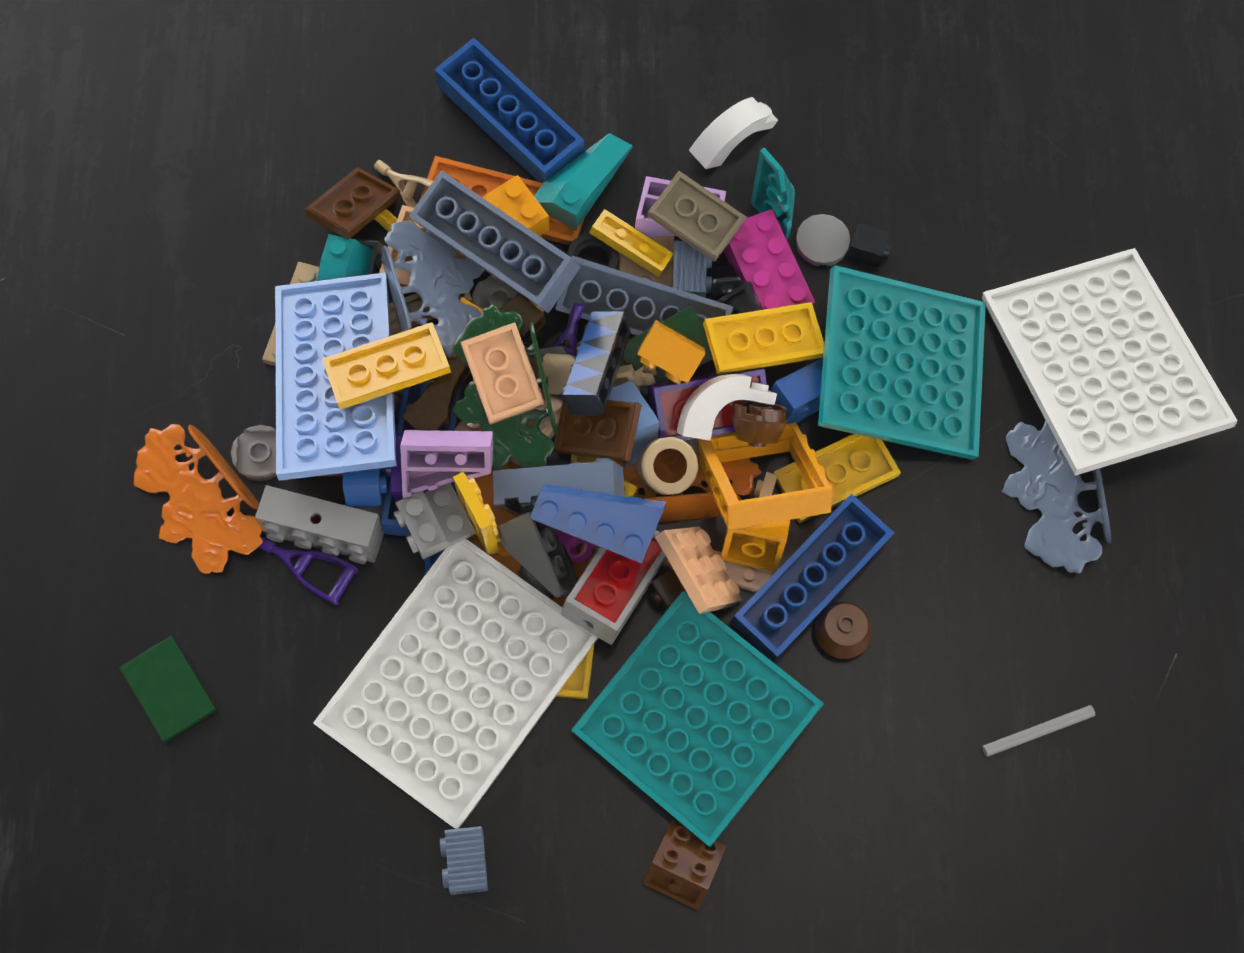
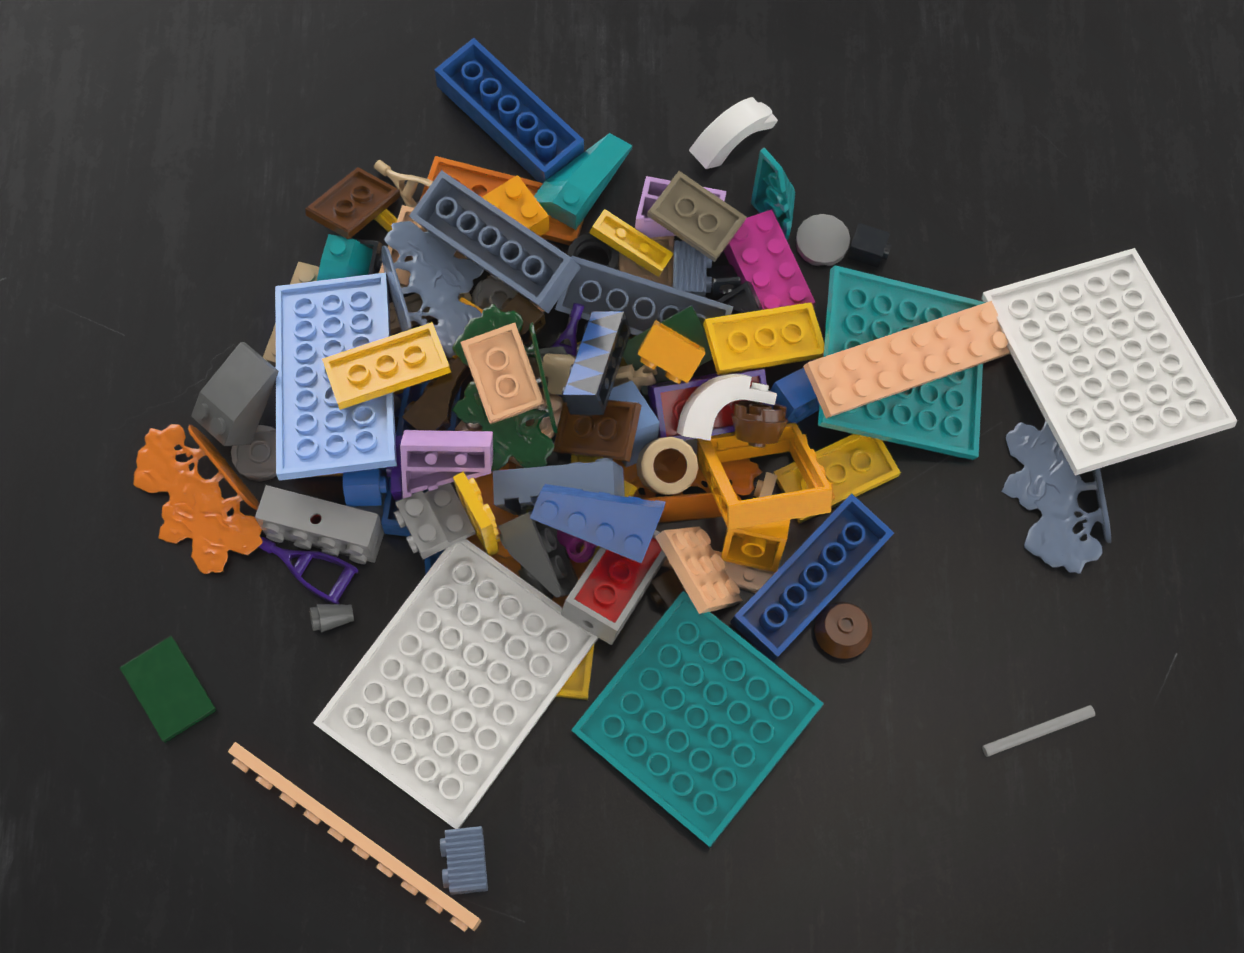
reddish brown bracket [643,820,726,911] -> none
none -> dark grey slope [191,342,279,446]
none -> light nougat plate [228,742,481,932]
none -> dark grey cone [309,604,354,633]
none -> light nougat plate [803,301,1010,418]

